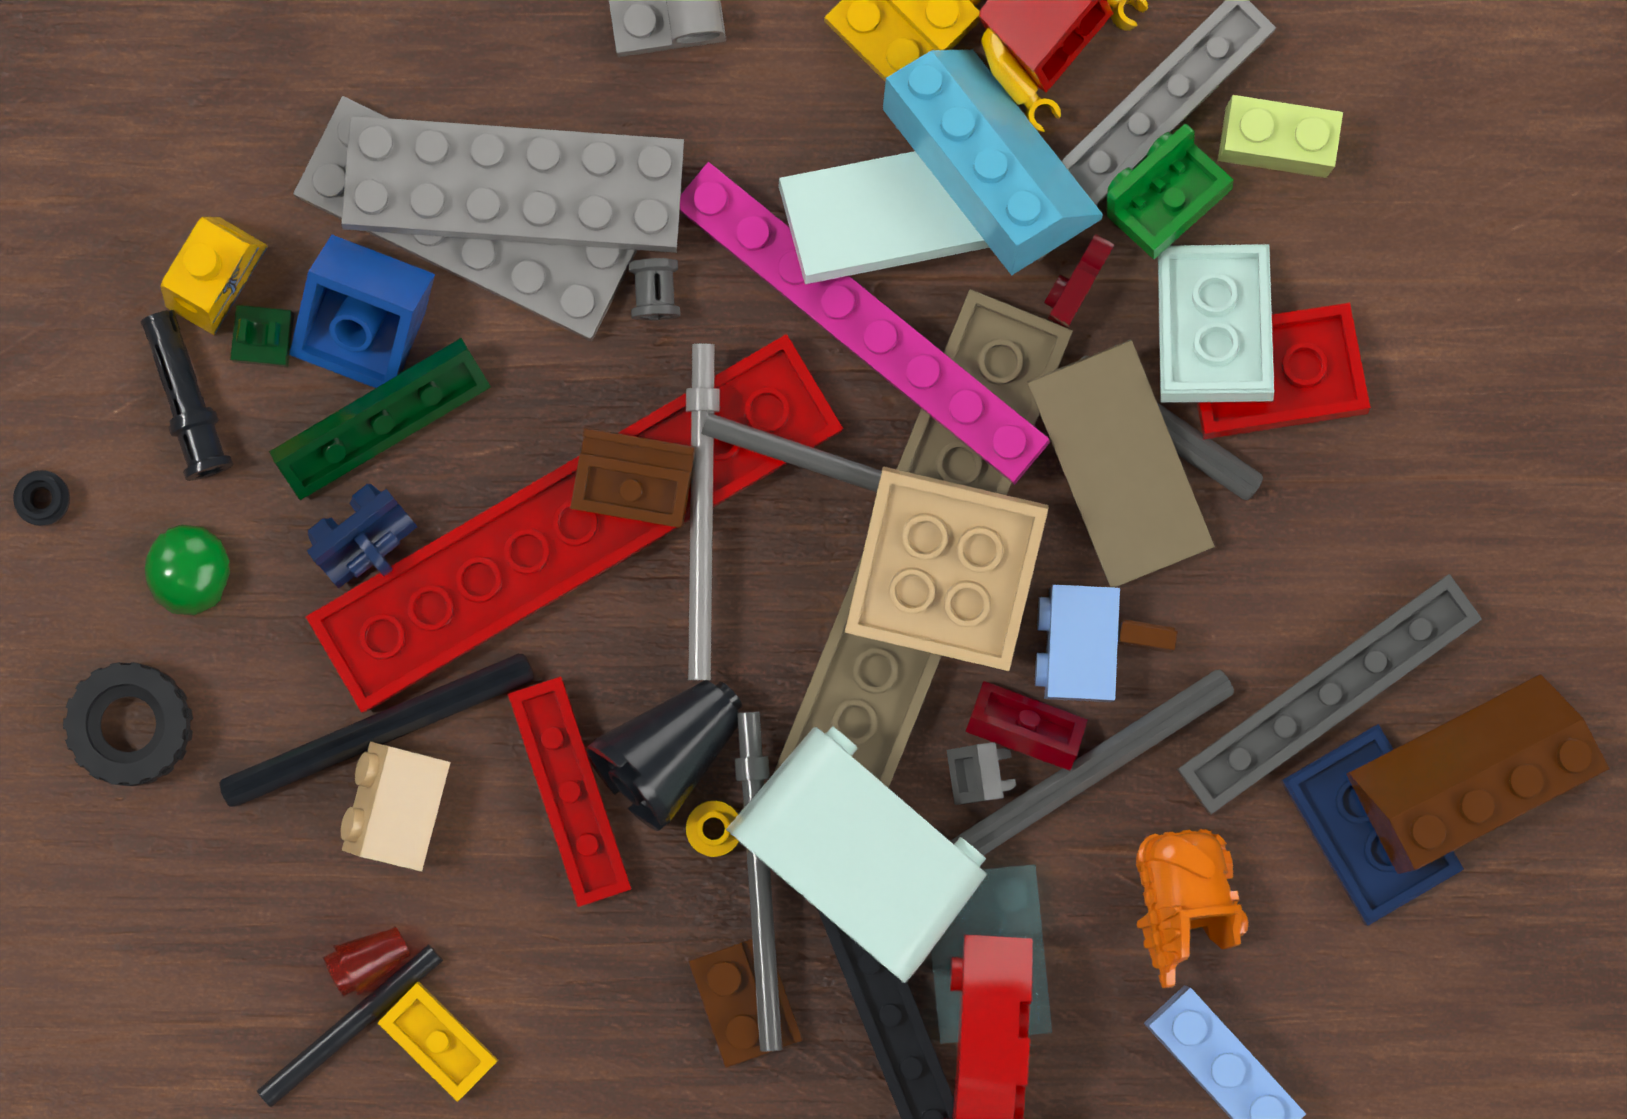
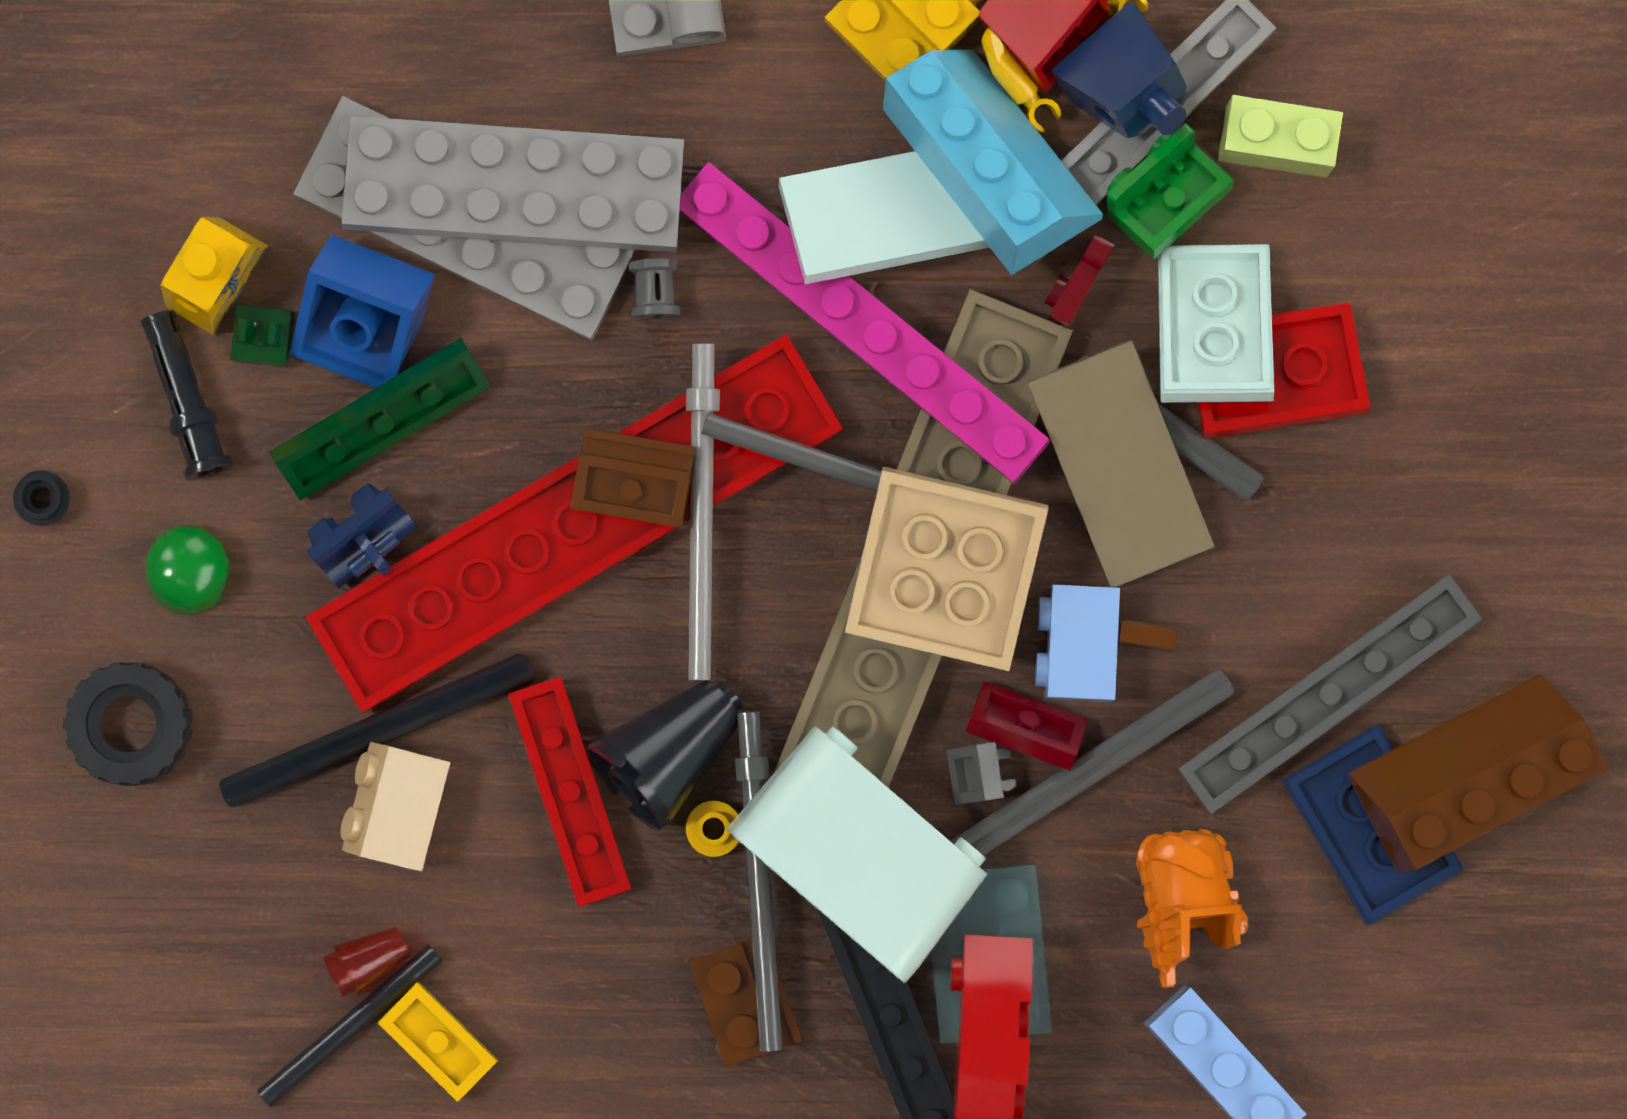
none -> dark blue torso [1051,1,1187,138]

